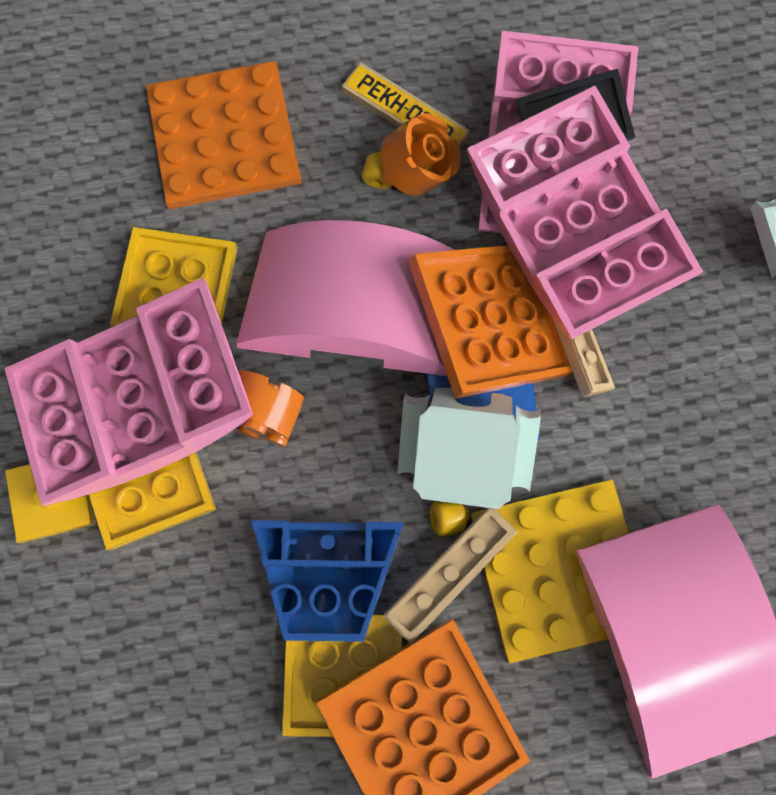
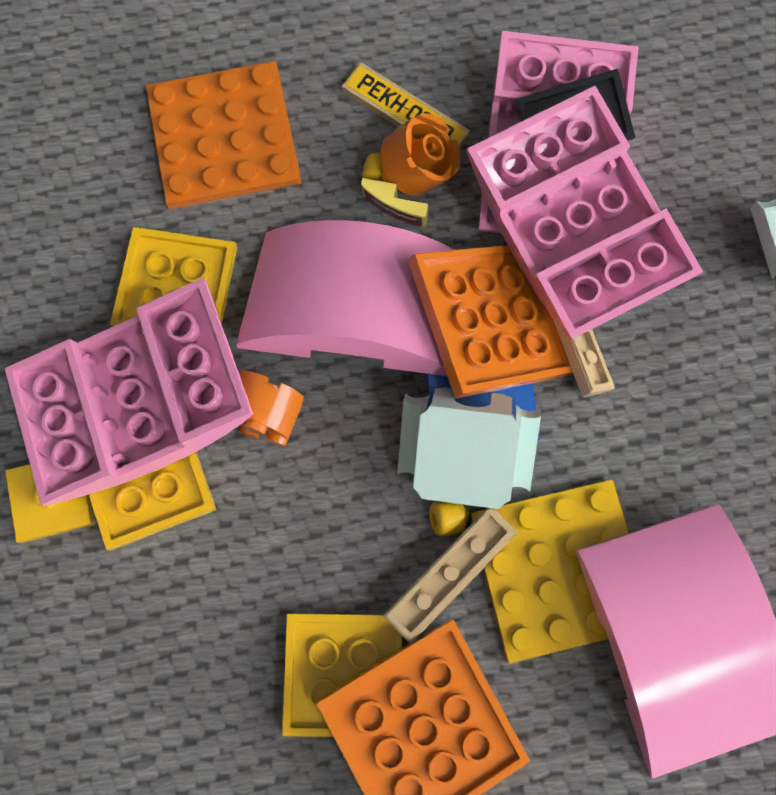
blue wedge [250,520,404,642] -> none
none -> light yellow slope [361,178,428,227]

